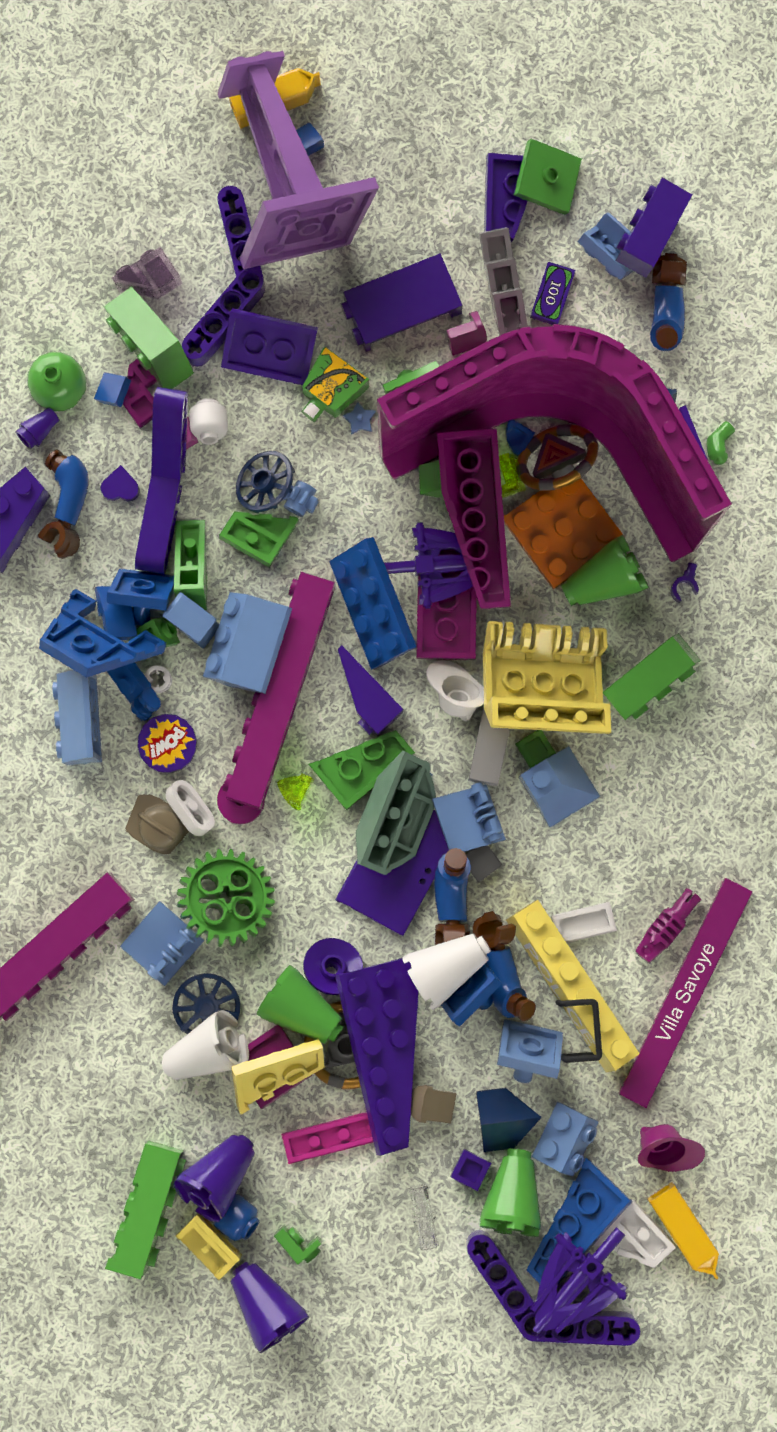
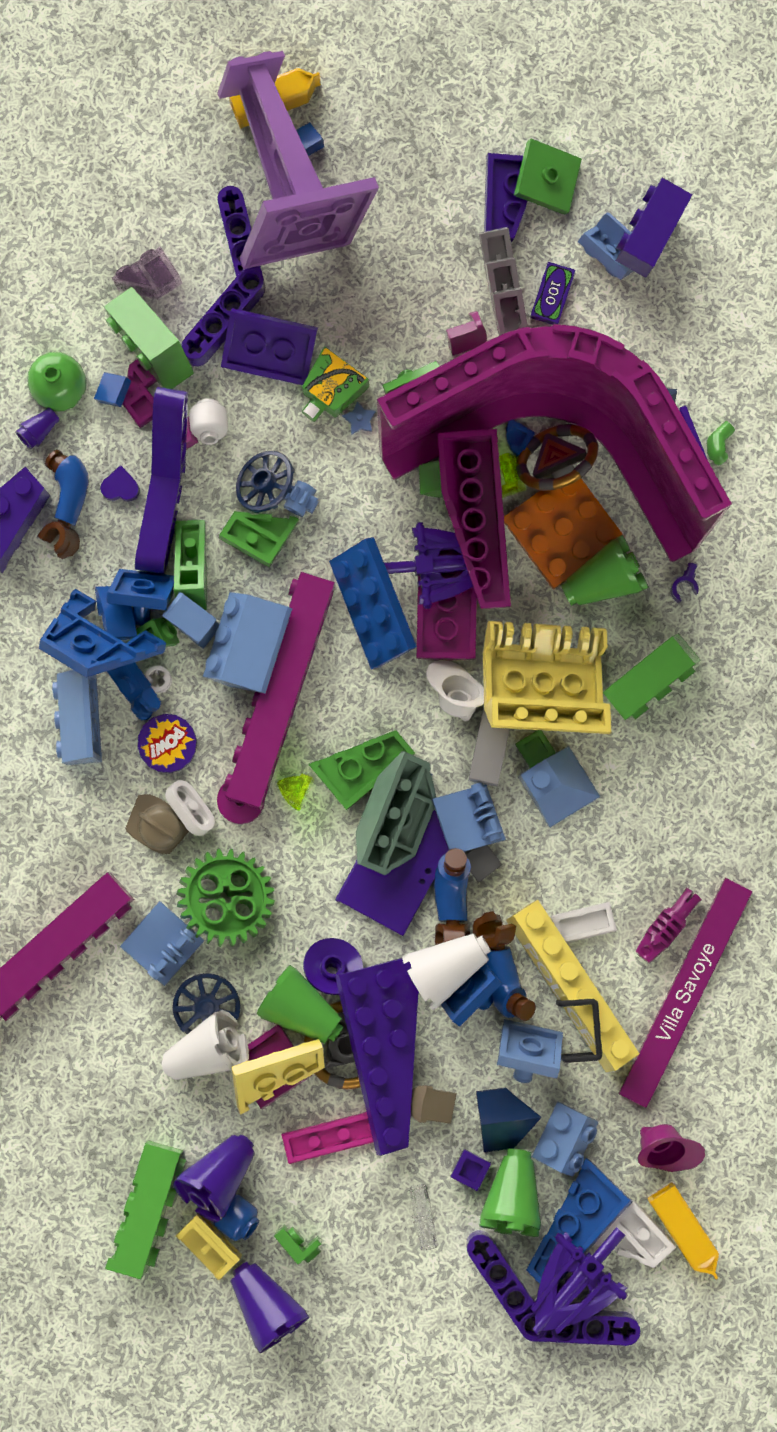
dark purple slope [338,645,404,736] -> none
dark purple panel [340,253,463,352] -> none
piece [650,253,687,351] -> none

